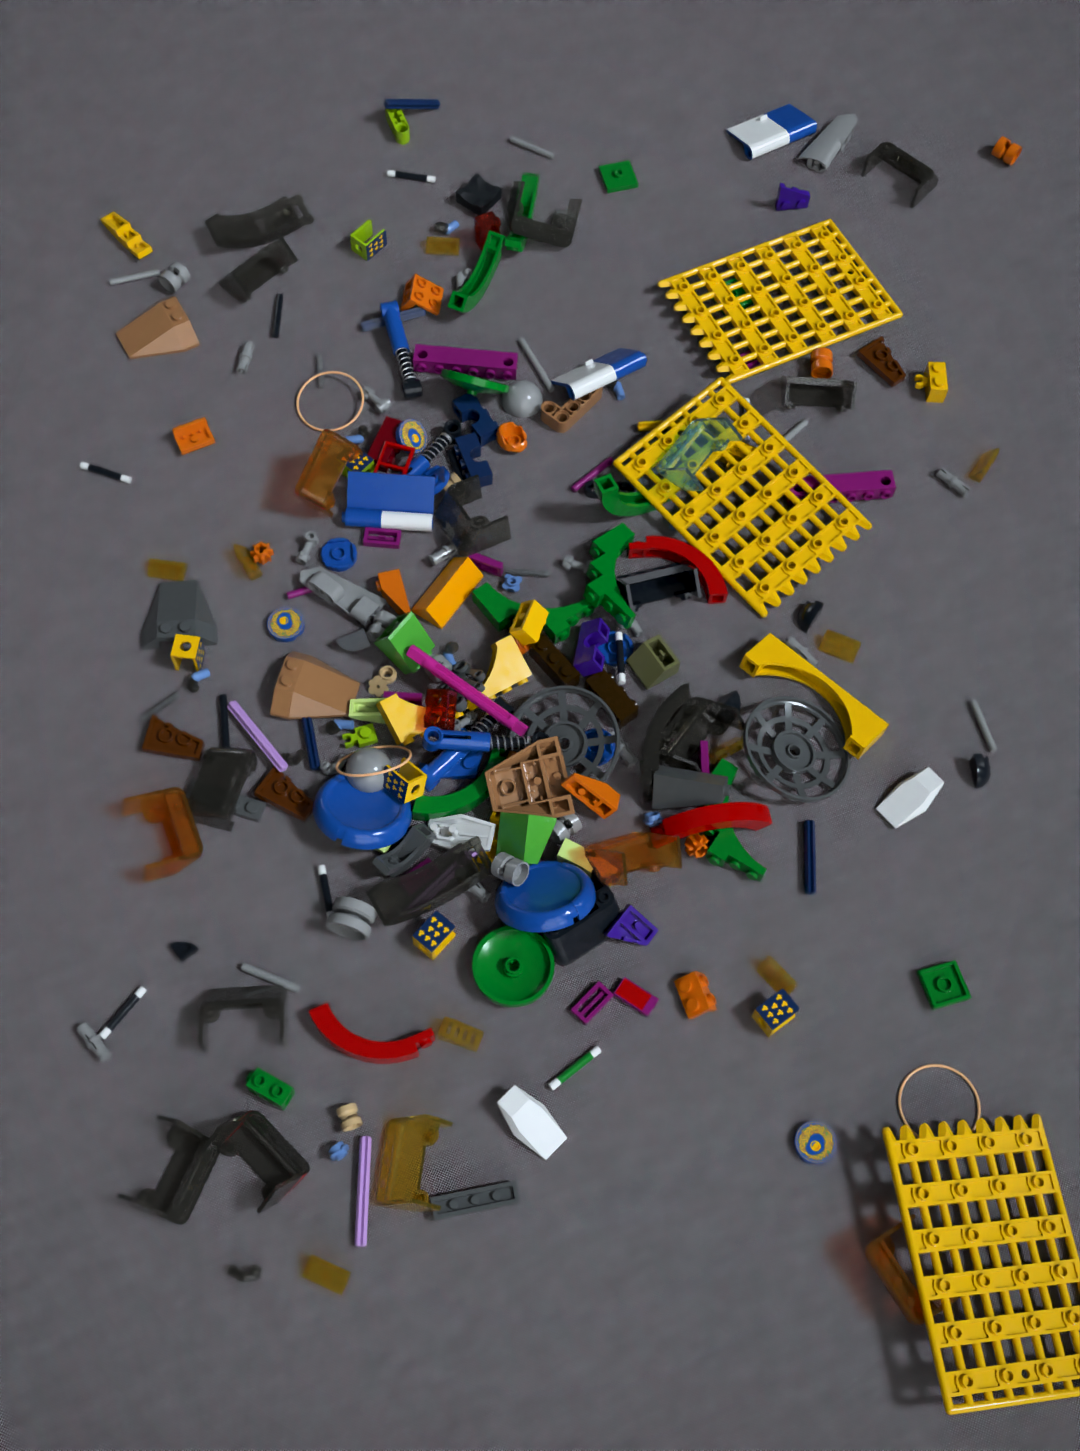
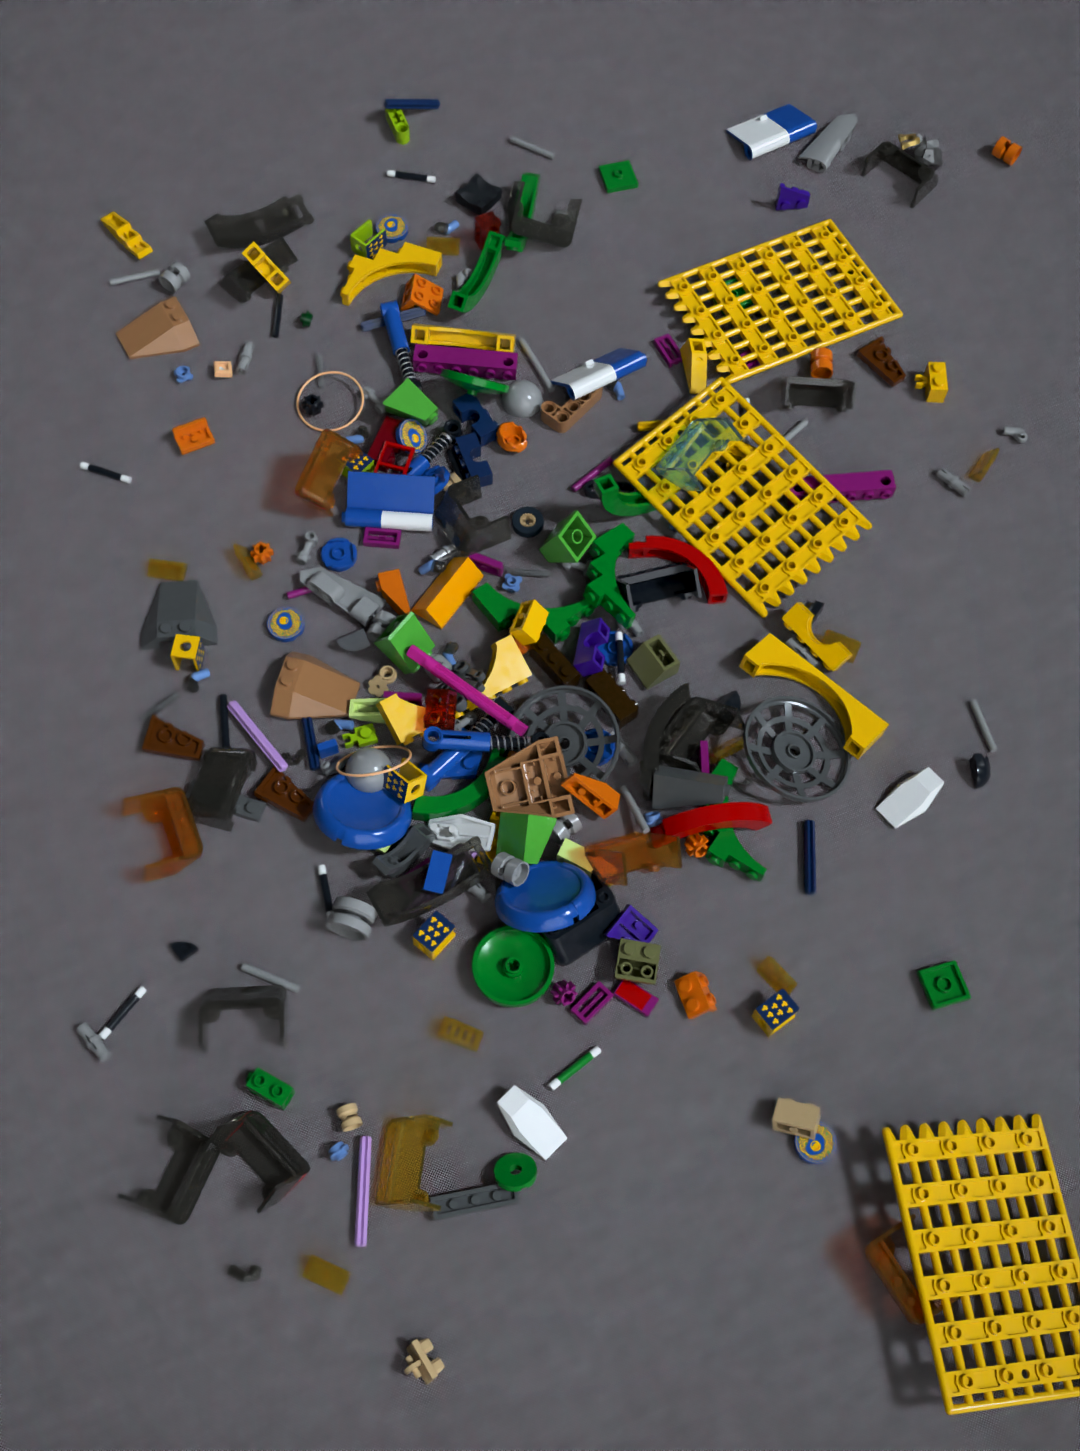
red arch [308,1002,435,1064] -> none
light nougat piece [898,1064,981,1138] -> none
none -> medium blue plate [174,365,193,383]
none -> light nougat tile [213,361,232,378]
none -> yellow arch [242,241,291,294]
none -> dark green plate [300,310,313,327]
none -> black gear [301,393,324,416]
none -> blue tile [317,738,339,759]
none -> yellow arch [340,242,442,306]
none -> tile [376,214,409,243]
none -> bright green slope [383,378,439,427]
none -> tan hips [404,1338,445,1385]
none -> yellow arch [411,323,516,353]
none -> arm [418,559,447,575]
none -> blue tile [423,850,453,894]
none -> green tile [494,1152,538,1192]
none -> black bush [512,506,544,538]
none -> bright green slope [539,510,597,563]
none -> magenta gear [550,979,578,1007]
none -> olive slope [614,938,661,985]
none -> light grey bar [619,785,650,834]
none -> magenta tile [653,333,683,368]
none -> yellow slope [680,338,707,394]
none -> tan brick [772,1097,820,1140]
none -> yellow arch [781,602,853,671]
none -> light grey helmet [898,132,943,167]
none -> light grey arm [1003,426,1028,443]

